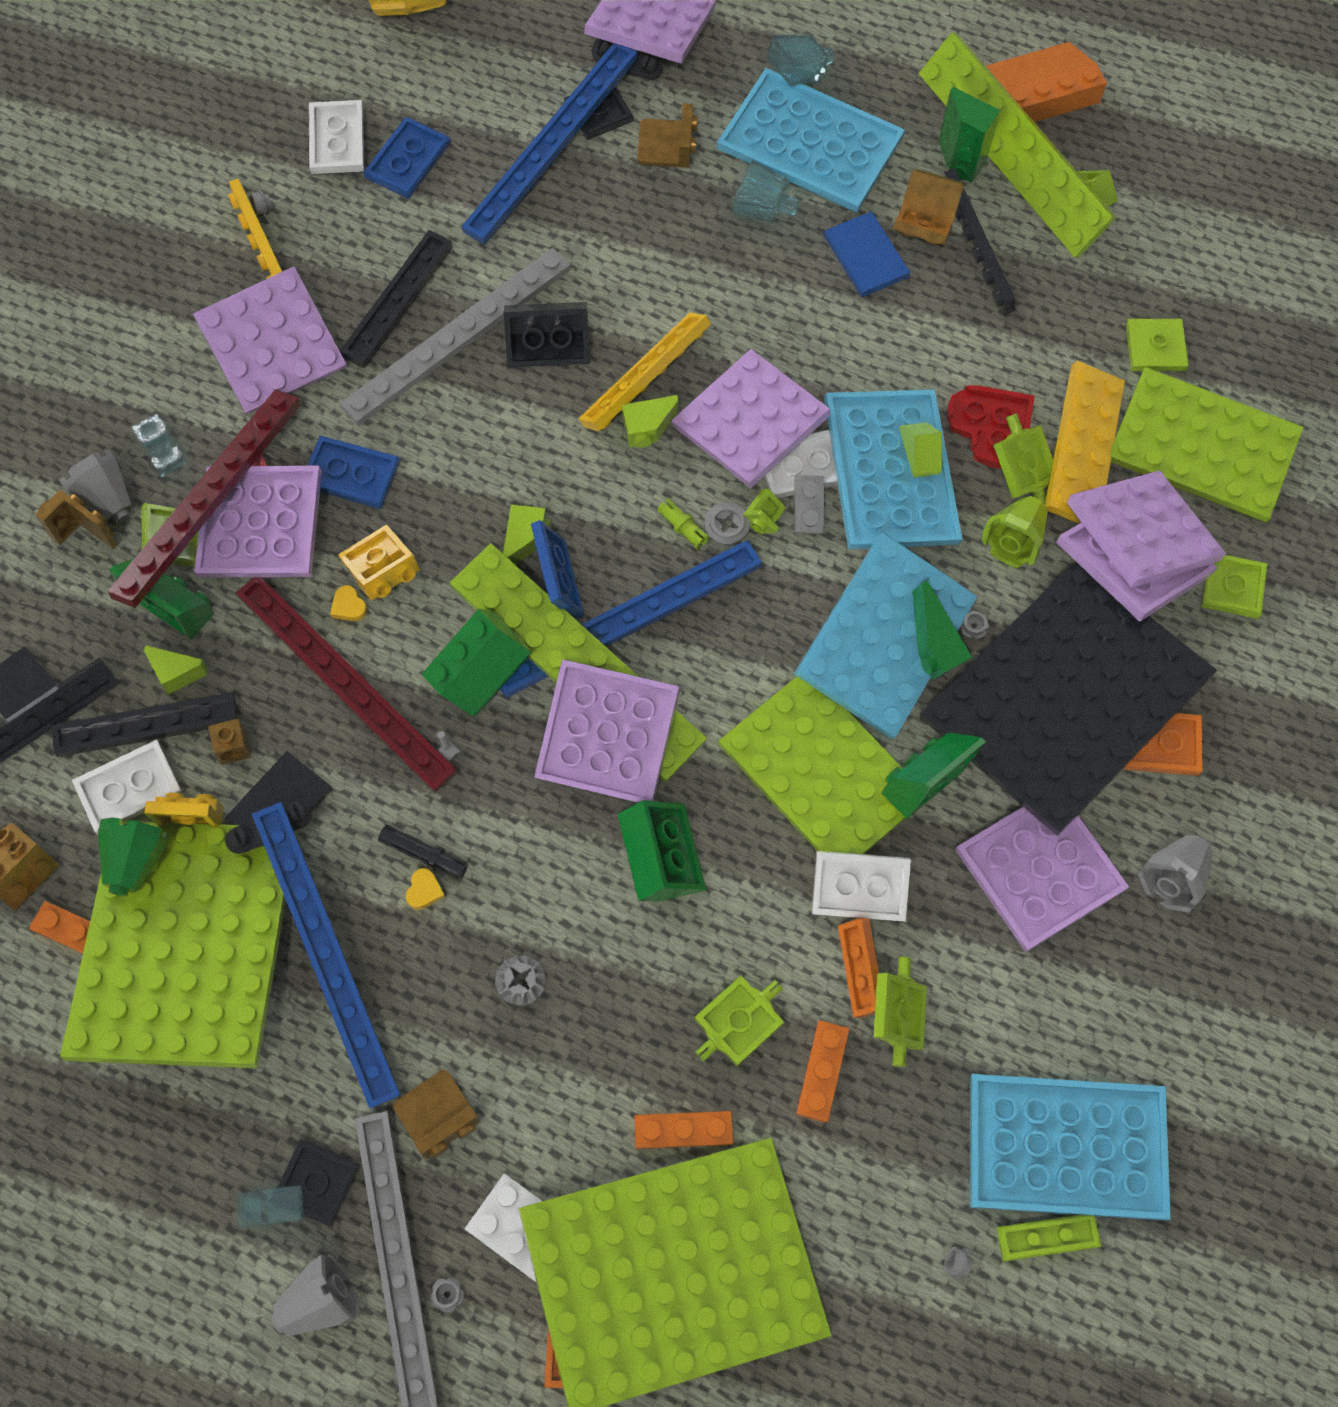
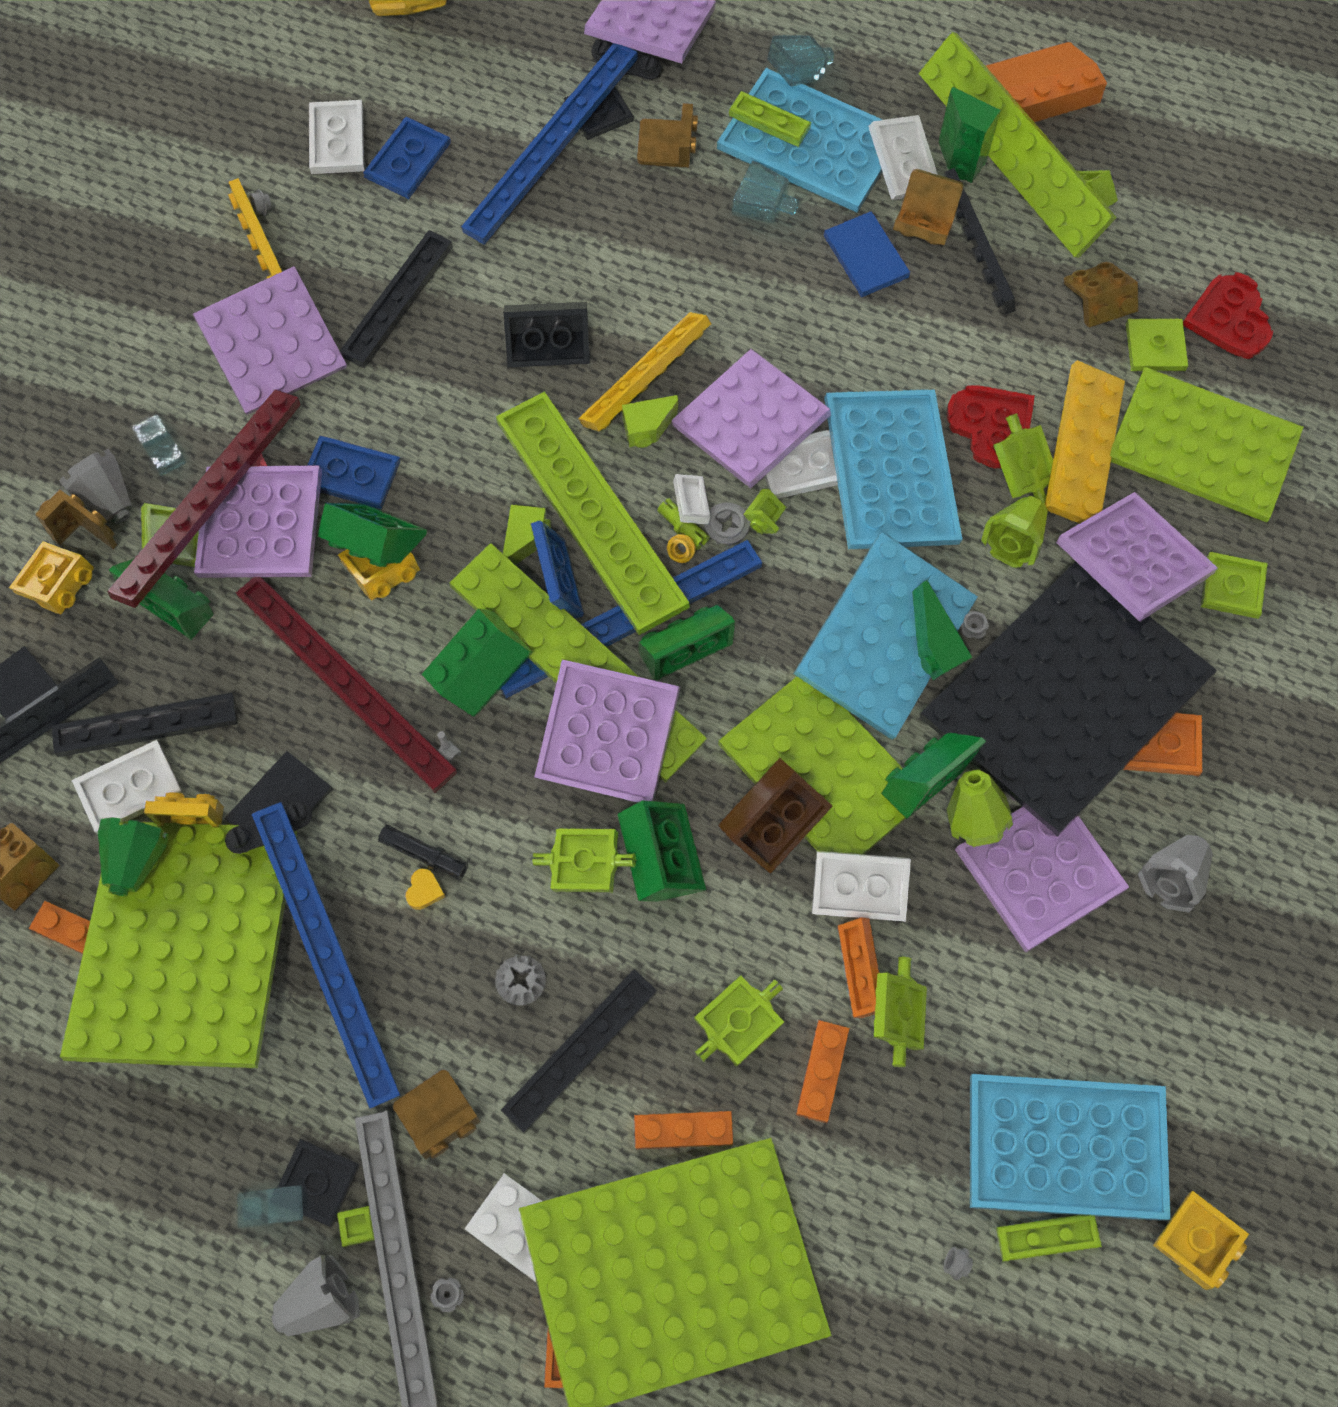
lime slope [144,645,209,695] -> none
pearl gold brick [208,719,251,765] -> none
yellow tile [330,585,367,621] -> none
light grey plate [340,248,571,426] -> none
light grey plate [793,475,824,534] -> none
lime slope [899,422,942,478] -> none
lavender plate [1067,471,1226,588] -> none
none -> yellow plate [9,541,94,615]
none -> green slope [318,503,427,567]
none -> lime tile [337,1206,375,1247]
none -> lime plate [496,392,690,635]
none -> black plate [501,969,657,1134]
none -> lime plate [532,829,636,893]
none -> green slope [638,605,735,681]
none -> yellow plate [667,534,696,563]
none -> white tile [673,474,711,524]
none -> reddish brown slope [718,758,833,874]
none -> lime tile [729,91,811,147]
none -> white plate [868,115,938,200]
none -> lime cone [946,770,1013,847]
none -> pearl gold bracket [1064,262,1138,328]
none -> yellow plate [1153,1191,1249,1290]
none -> red plate [1183,272,1273,359]

